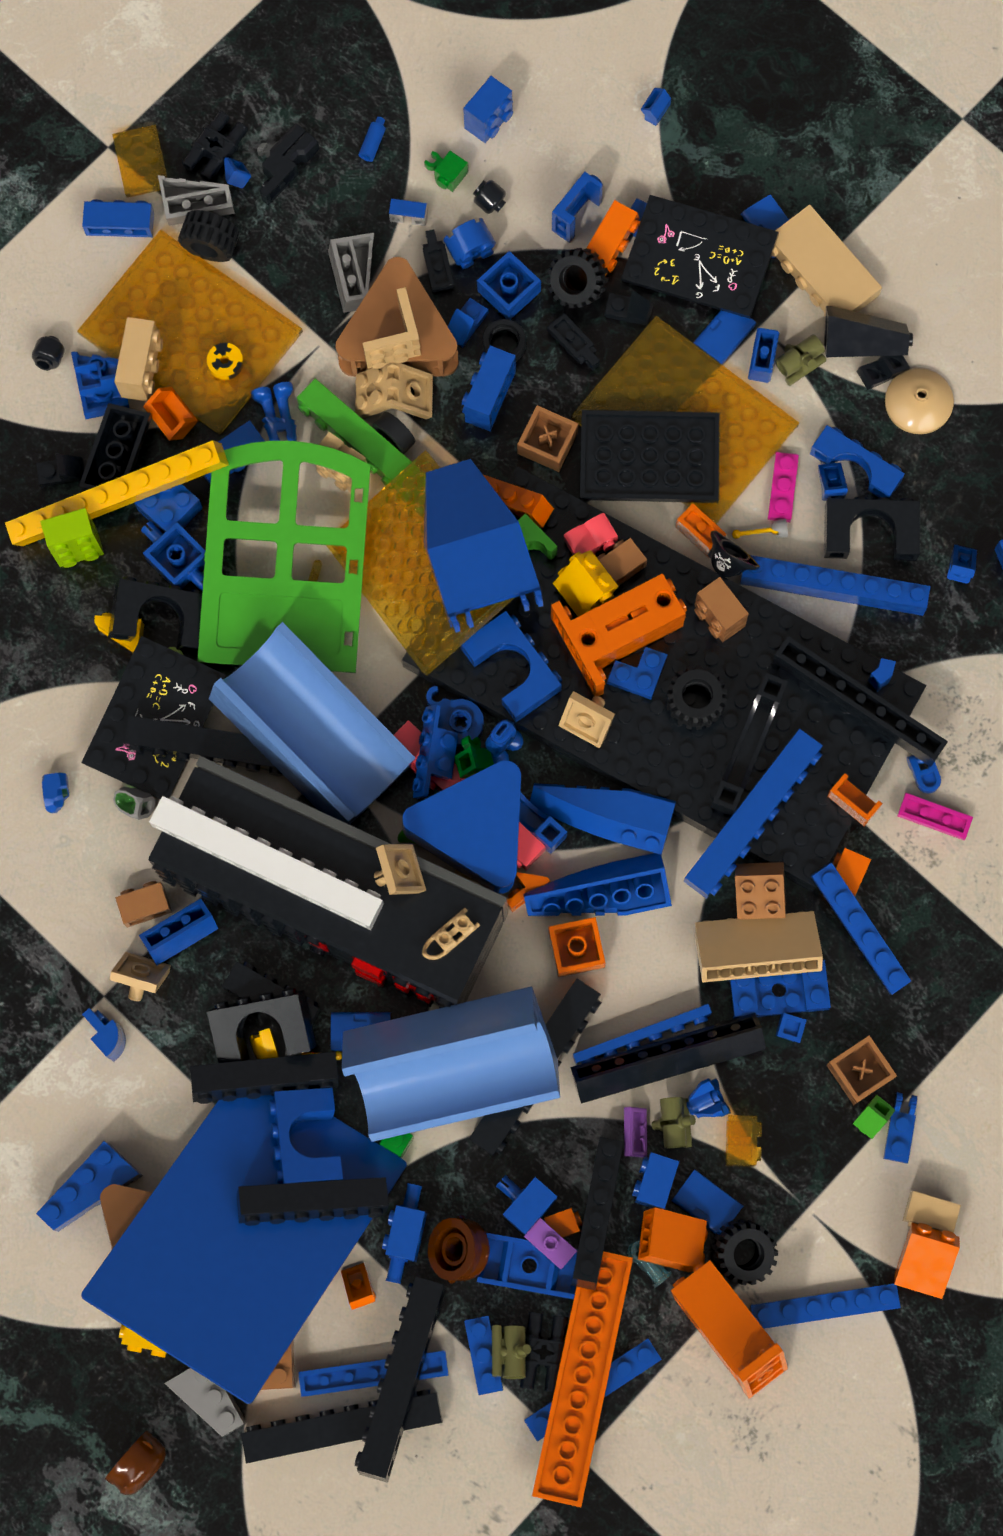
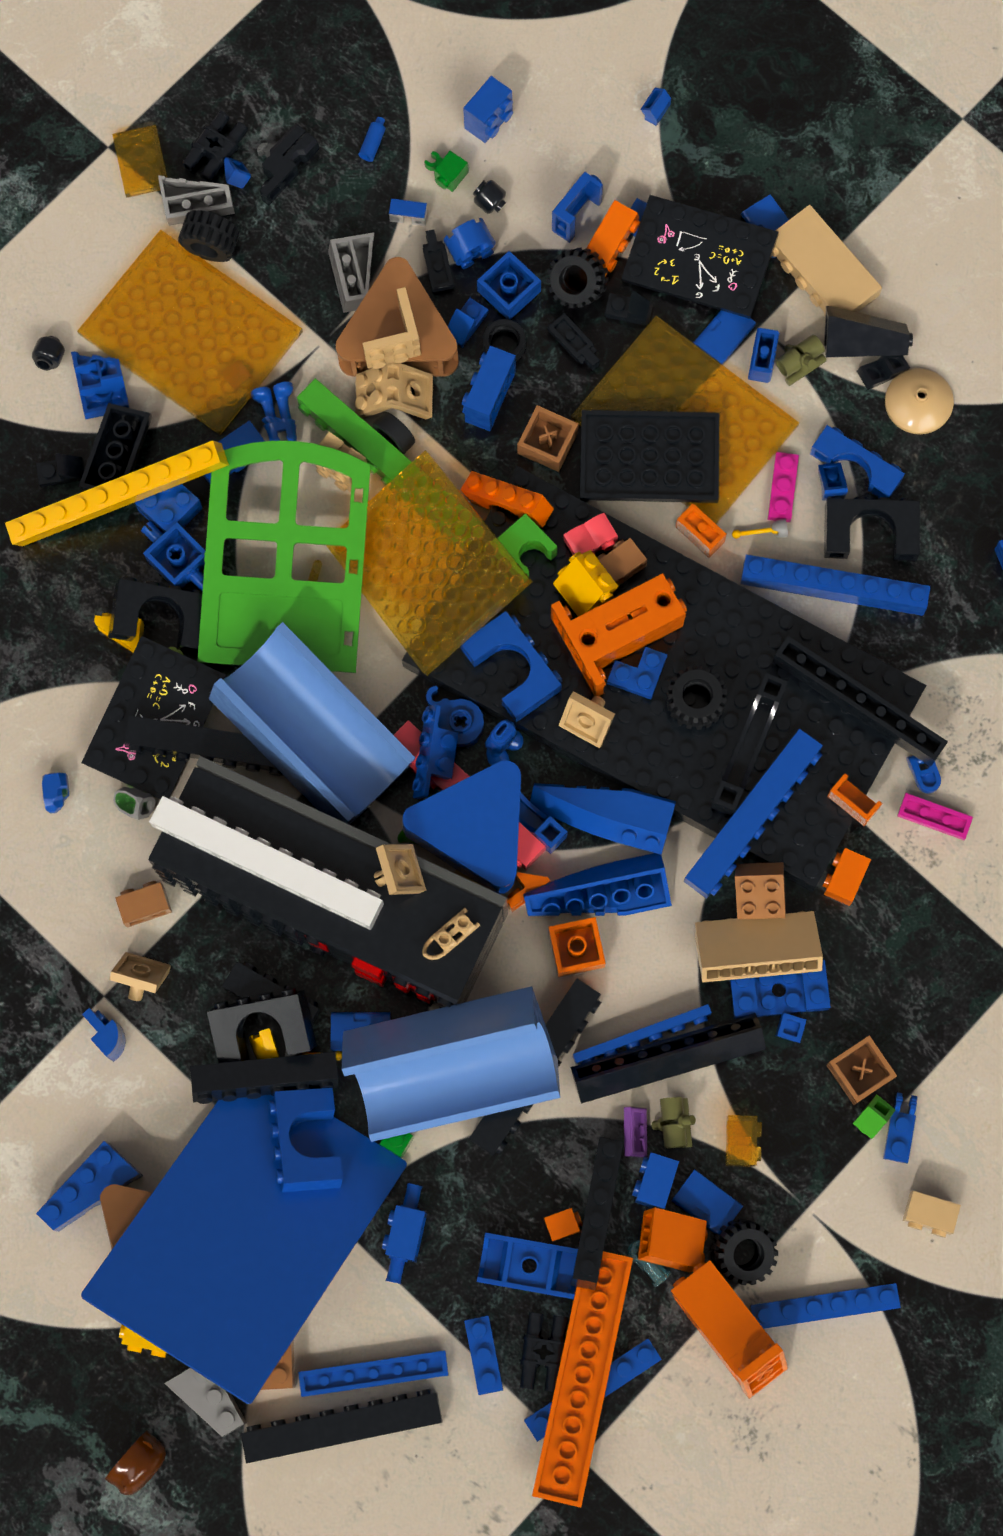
lime brick [40,508,104,568] -> none
blue brick [82,199,154,238] -> none
tan brick [114,317,163,401] -> none
blue brick [139,898,218,966] -> none
orange panel [143,387,198,441] -> none
yellow piece [207,343,243,380] -> none
black brick [237,1177,389,1226] -> none
orange slope [341,1263,376,1310] -> none
black brick [355,1277,446,1483] -> none
blue windscreen [423,459,543,632] -> none
reddish brown piece [428,1215,490,1284] -> none
green brick [454,736,494,779] -> none
olive pin [492,1325,531,1379] -> none
blue brick [496,1175,558,1236] -> none
medium lavender plate [524,1218,577,1269] -> none
blue brick [686,1078,731,1118] -> none
medium nougat brick [694,577,749,643] -> none
black hat [708,530,760,577] -> none
blue plate [811,862,911,995] -> none
blue piece [868,658,896,692] -> none
orange brick [894,1223,960,1299] -> none
blue slope [947,545,977,584] -> none

